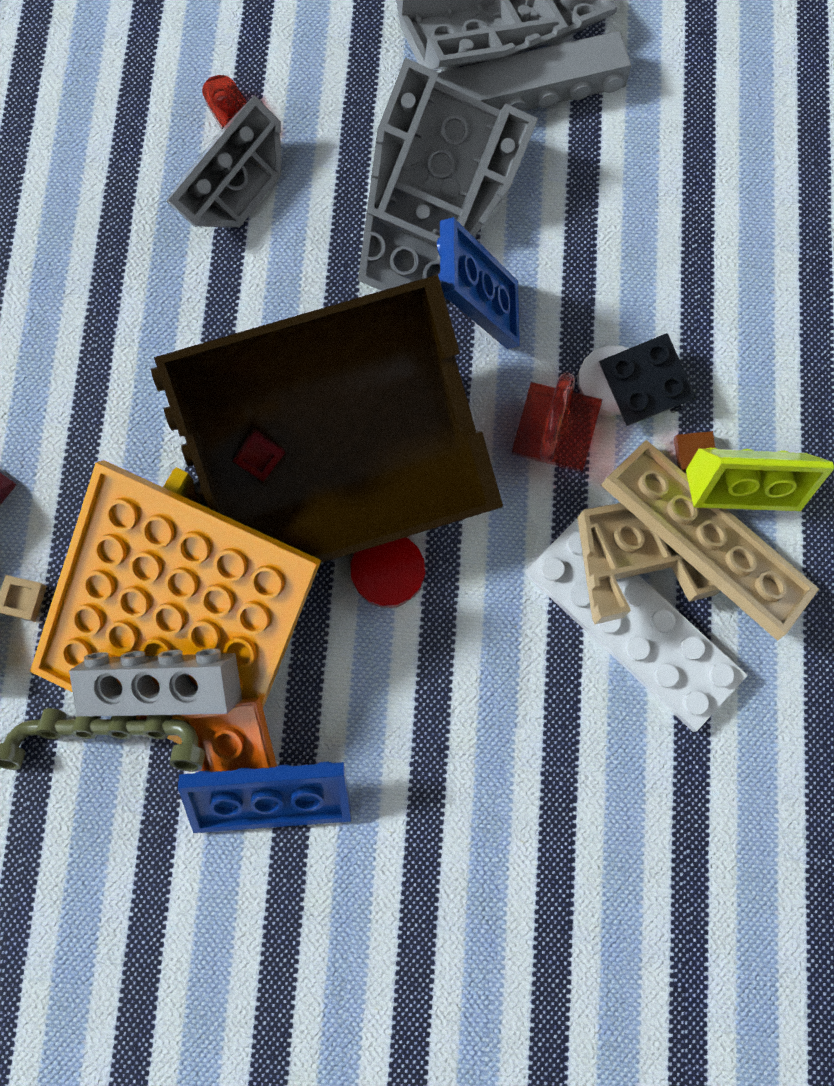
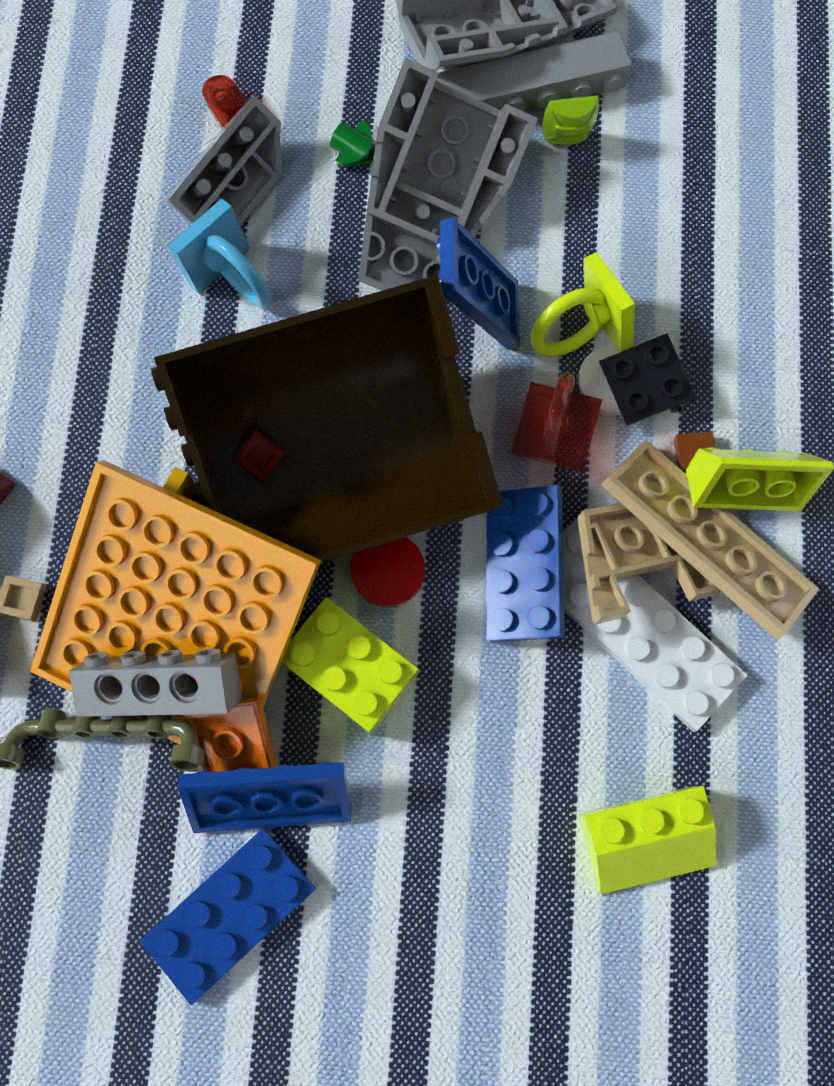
none -> blue plate [139,828,317,1006]
none -> medium azure tile [168,199,271,308]
none -> neon yellow brick [281,597,419,734]
none -> green piece [330,120,375,168]
none -> plate [486,485,565,642]
none -> neon yellow tile [530,252,635,357]
none -> lime piece [543,95,599,145]
none -> neon yellow slope [579,786,717,894]

